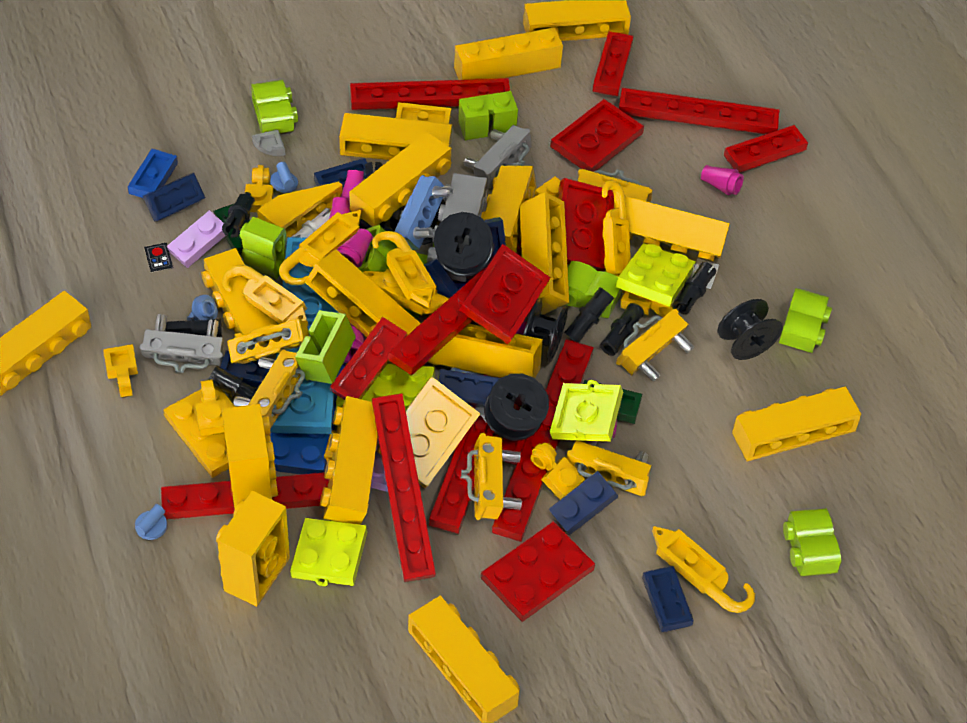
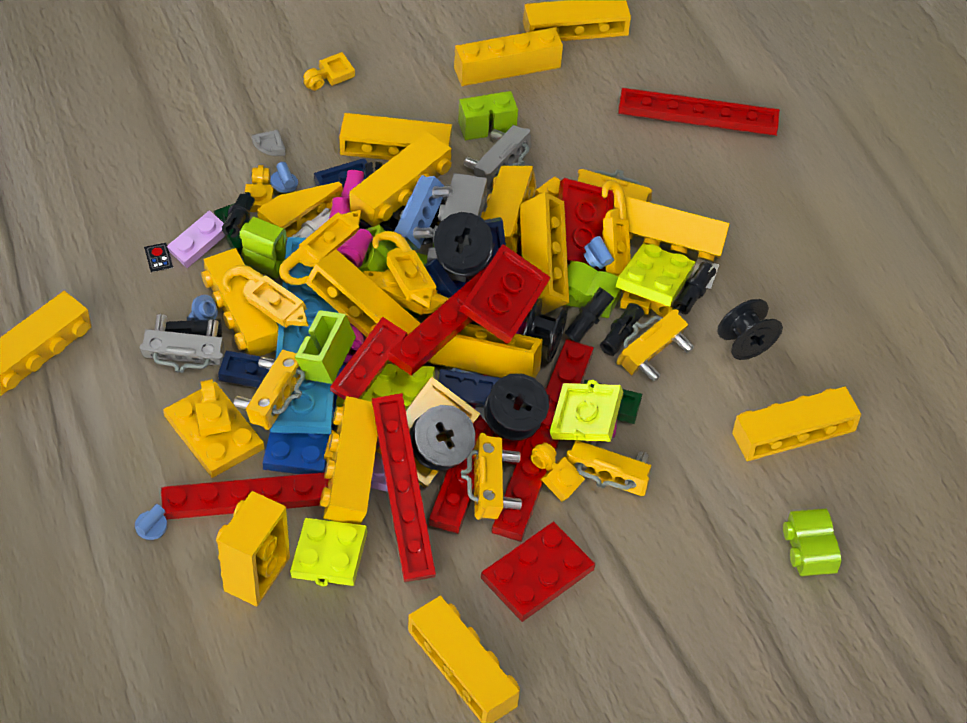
yellow plate [103,344,138,397] -> none
blue plate [128,149,178,198] -> none
dark blue plate [143,173,206,222] -> none
black axle [208,365,257,399] -> none
yellow brick [222,404,278,509] -> none
yellow piece [227,319,310,364] -> none
lime brick [251,80,298,133] -> none
red plate [350,78,510,110] -> none
yellow plate [395,102,451,124] -> none
dark blue plate [549,471,618,536] -> none
red plate [550,99,644,172] -> none
red plate [592,31,634,97] -> none
dark blue plate [642,566,694,633] -> none
yellow plate [652,526,755,613] -> none
dark pink cone [701,165,744,195] -> none
red plate [724,125,808,173] -> none
lime brick [779,288,832,353] -> none
none -> yellow plate [303,52,355,91]
none -> piece [410,405,476,471]
none -> medium blue plate [583,236,614,269]

